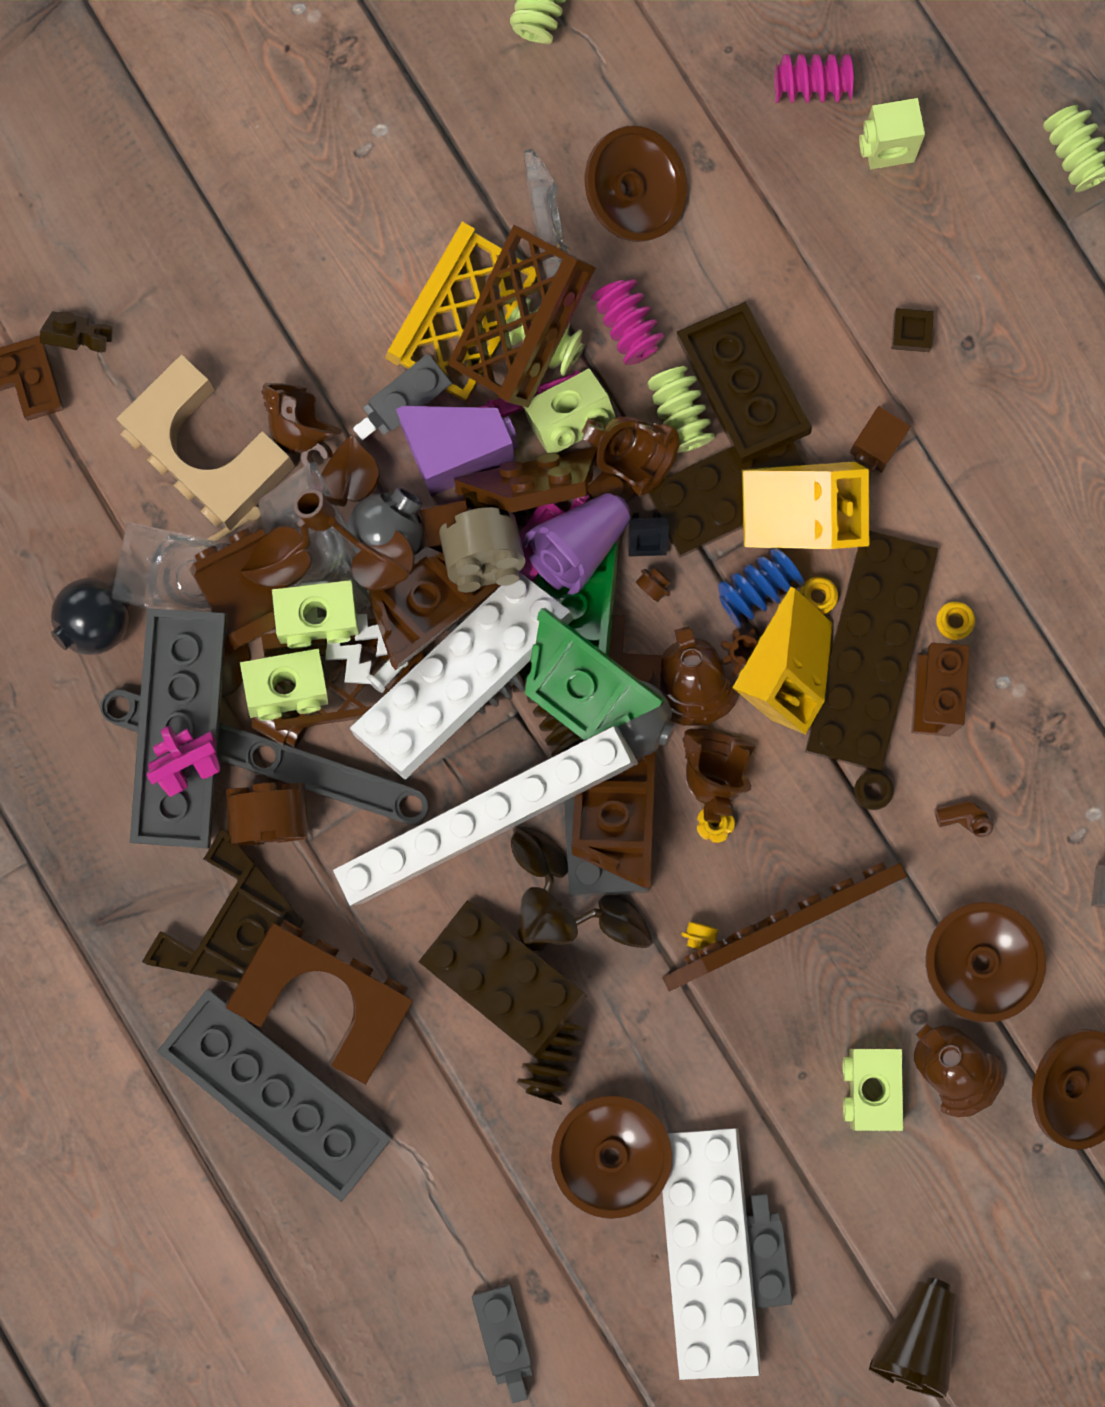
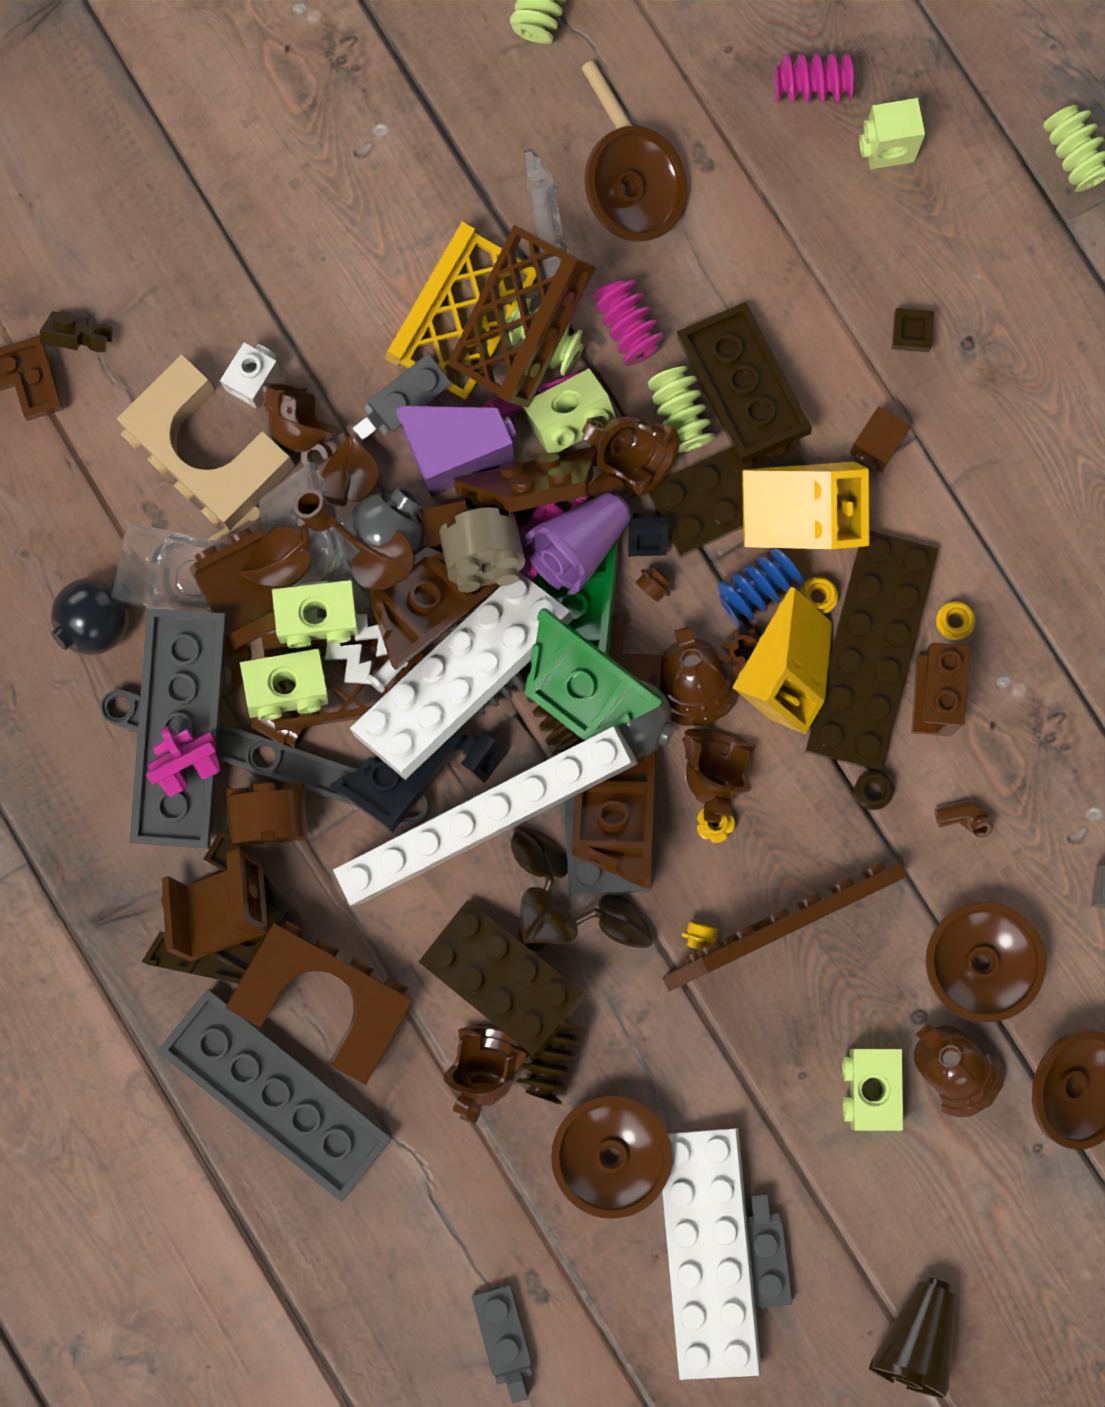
none -> reddish brown panel [161,848,268,962]
none -> white brick [220,342,281,410]
none -> black wing [330,732,465,833]
none -> reddish brown helmet [444,1026,528,1124]
none -> black tile [459,733,507,783]
none -> tan bar [581,60,632,129]

